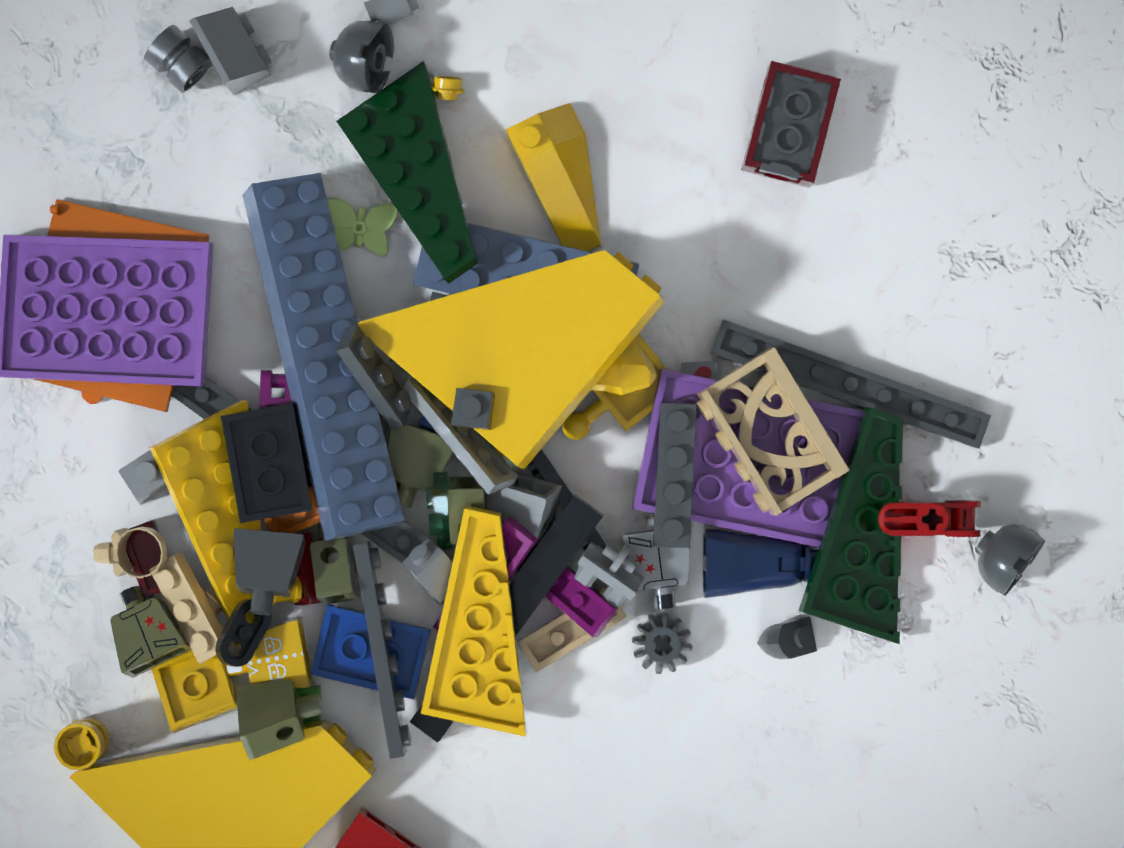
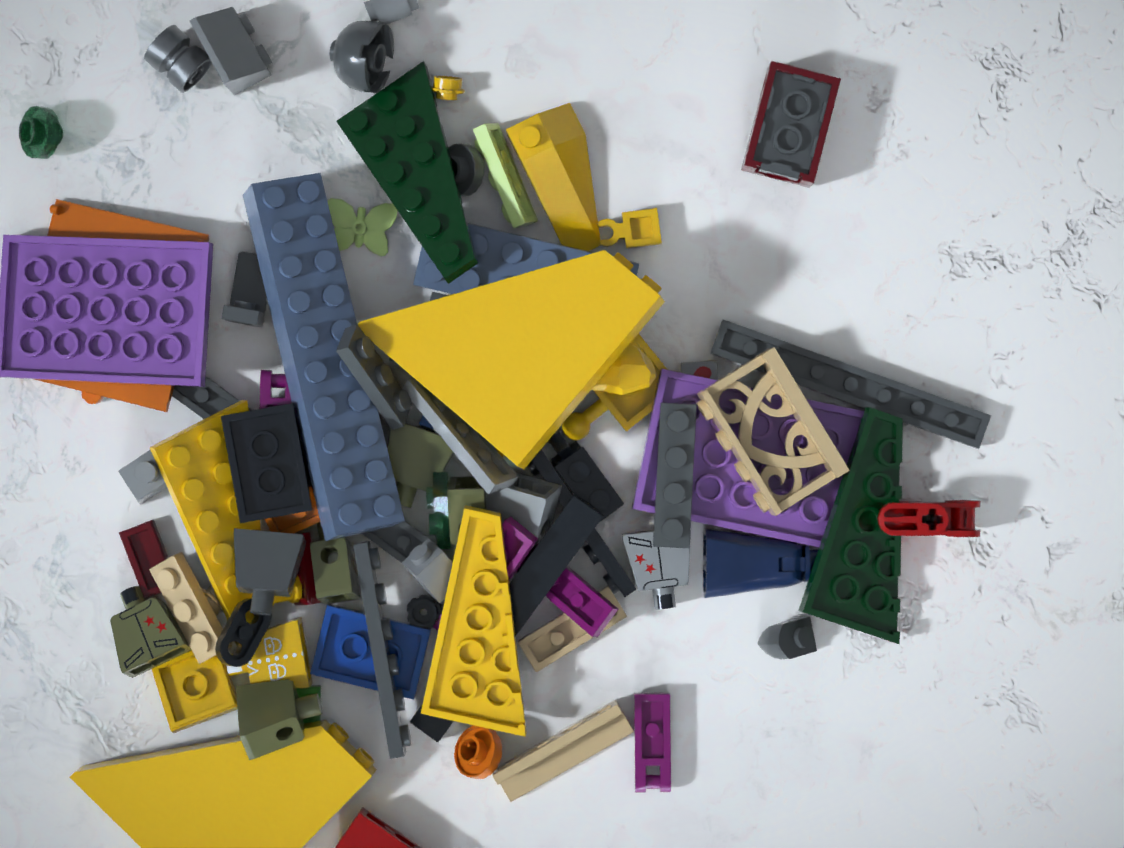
yellow wheel [54,717,111,770] -> none
tan piece [93,526,168,578] -> none
dark grey plate [451,388,495,430] -> none
light grey hips [574,541,644,607] -> none
dark grey gear [632,613,693,674] -> none
dark grey cylinder [977,524,1046,596] -> none
none -> clear green plate [19,106,63,159]
none -> dark grey bracket [221,252,267,327]
none -> black plate [406,595,441,629]
none -> dark grey plate [448,144,484,196]
none -> orange plate [454,726,503,779]
none -> yellowish green plate [473,123,538,229]
none -> tan fence [492,700,634,802]
none -> black hinge [549,431,624,522]
none -> yellow plate [598,208,662,249]
none -> magenta plate [634,693,671,793]

